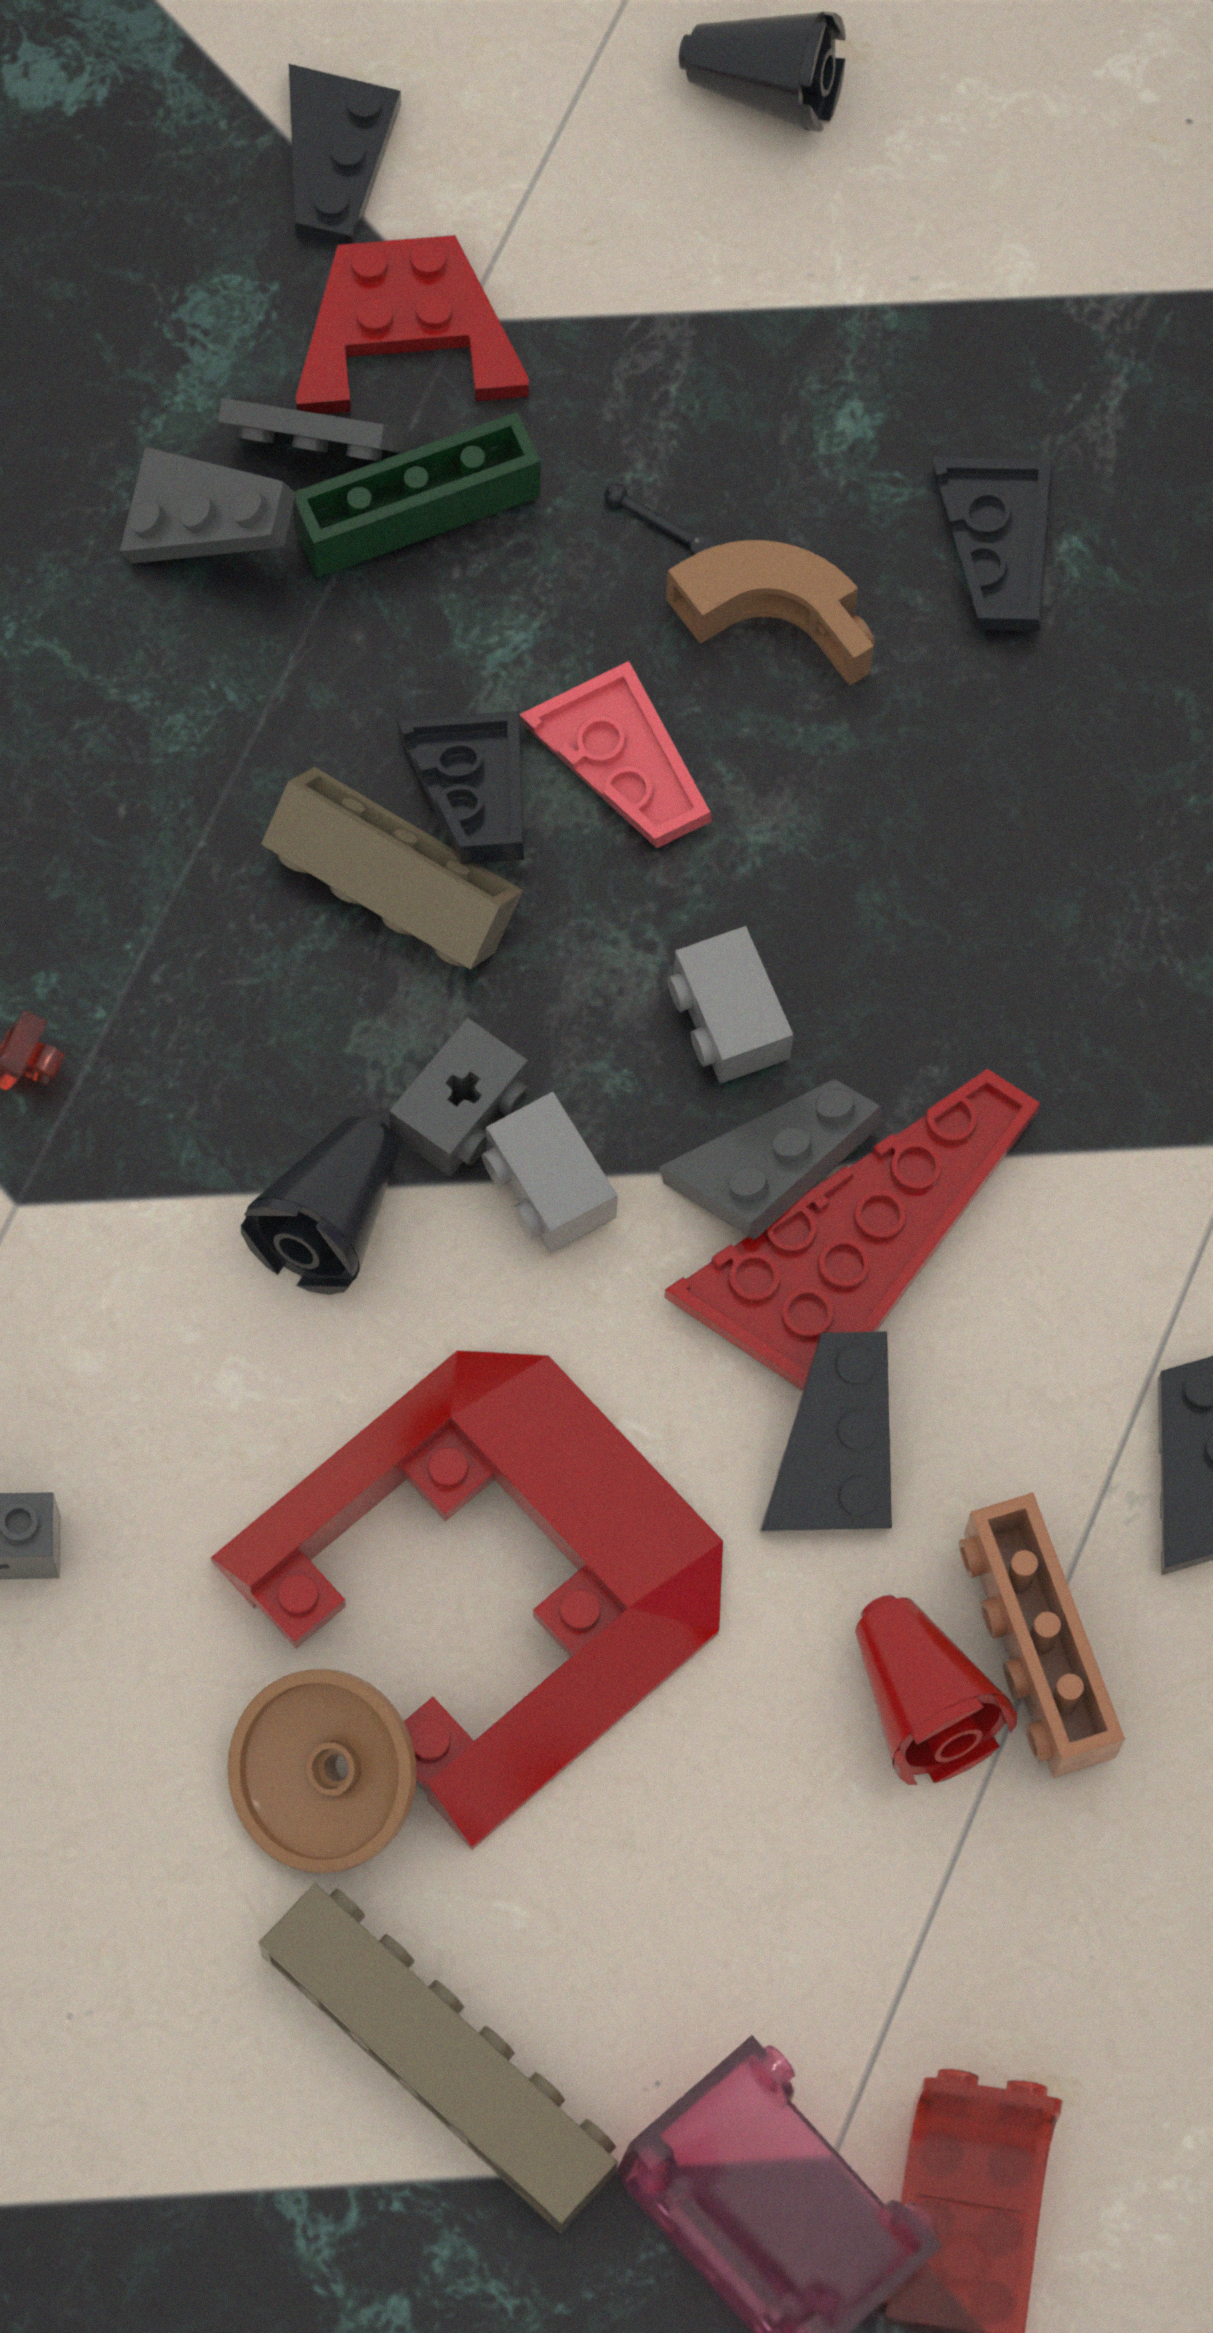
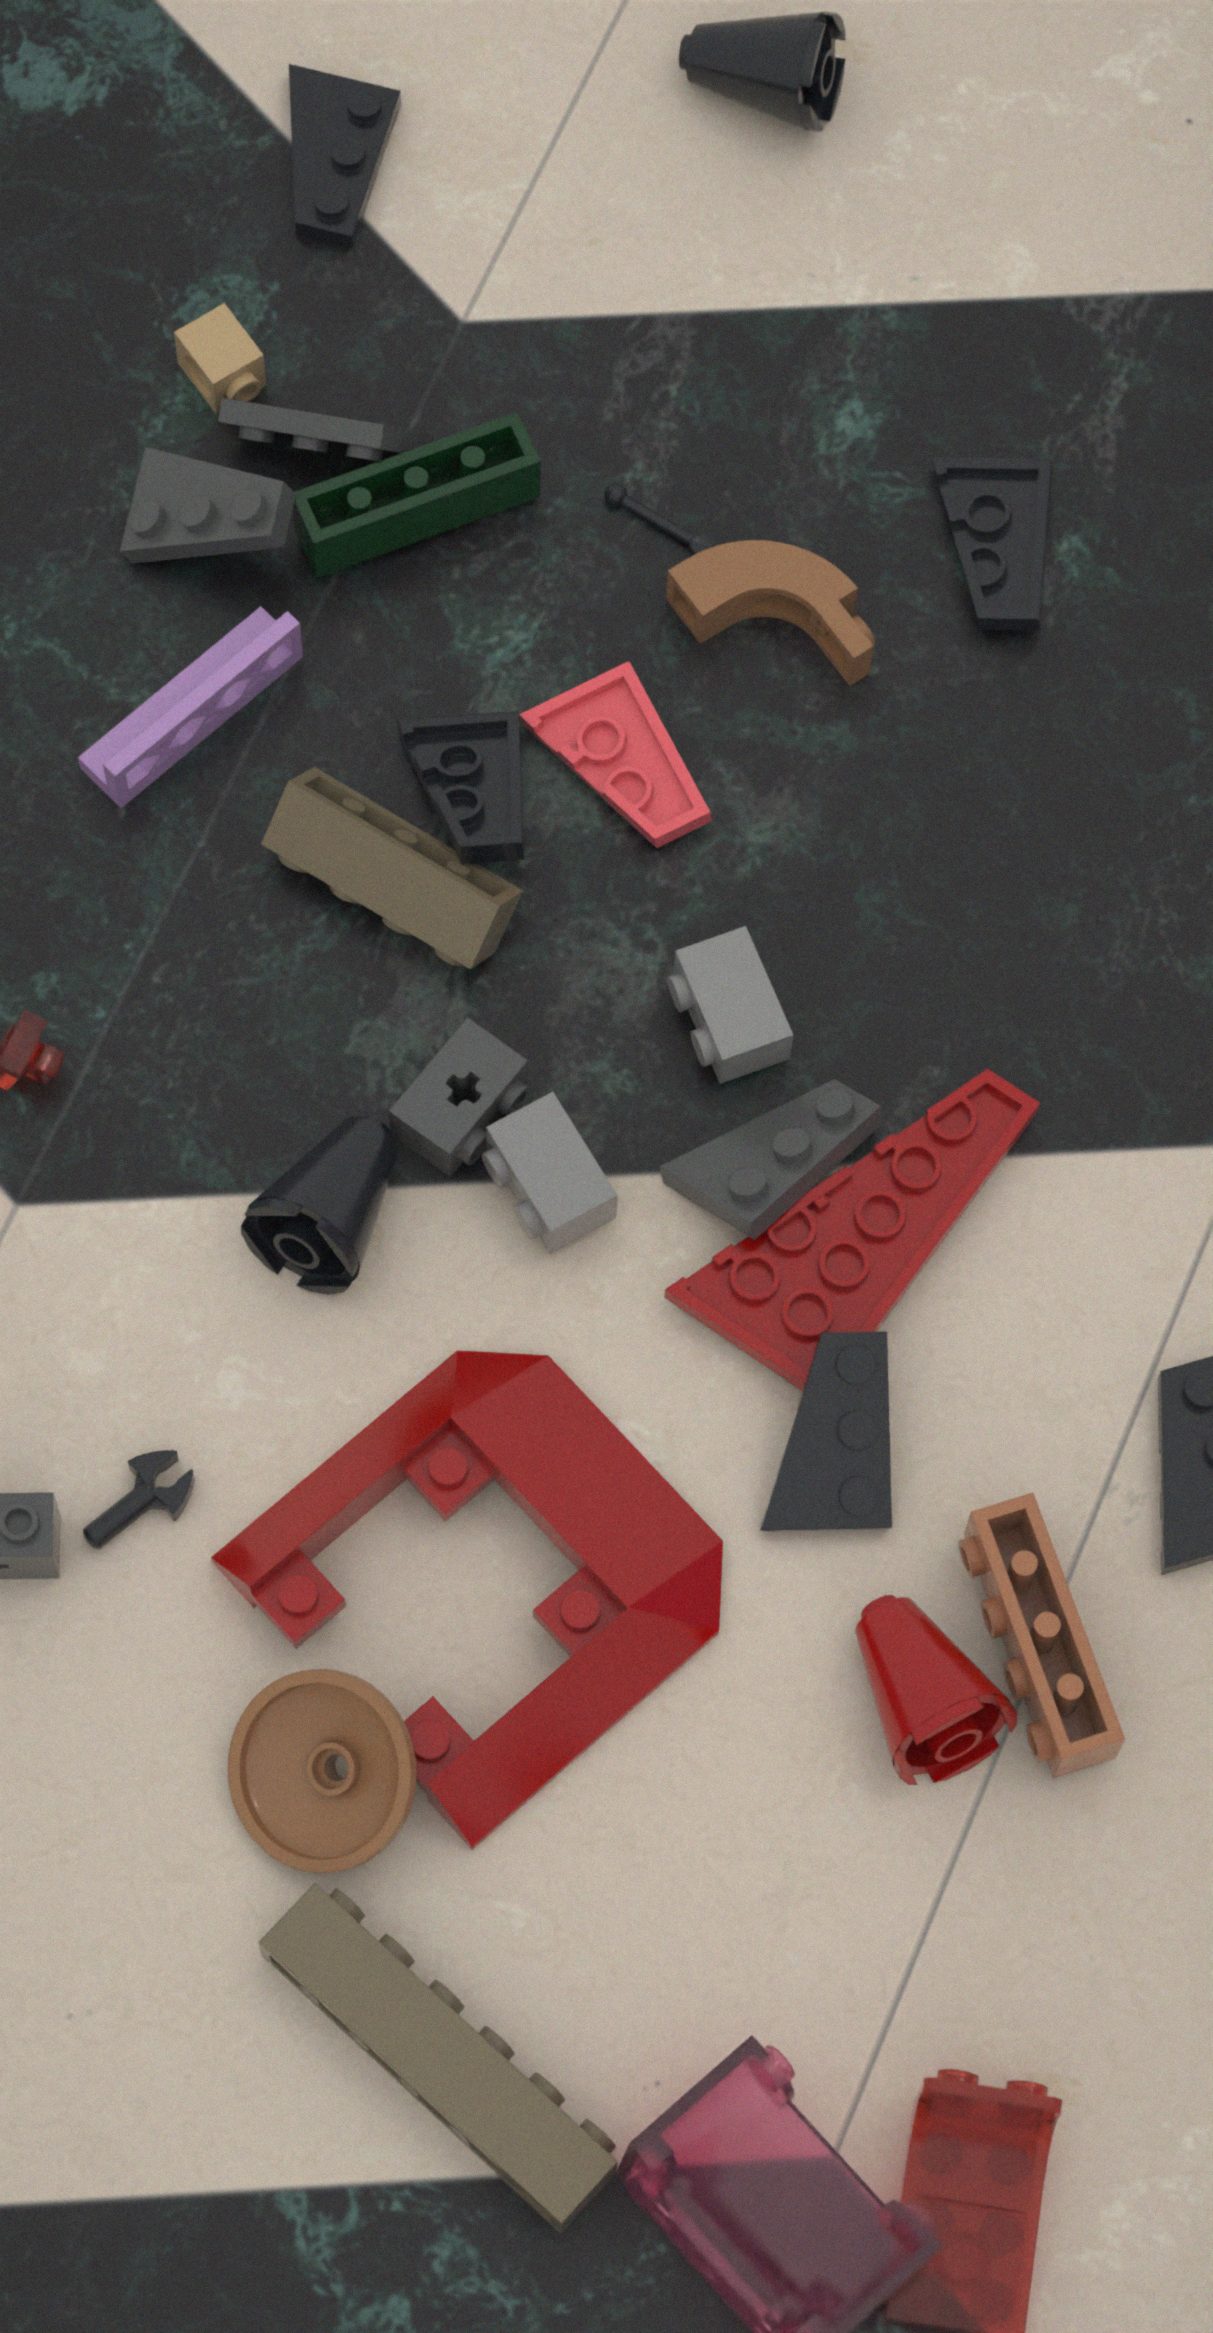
red wing [296,235,529,414] -> none
none -> lavender fence [78,606,303,808]
none -> black bar [83,1450,195,1549]
none -> tan brick [174,303,267,415]

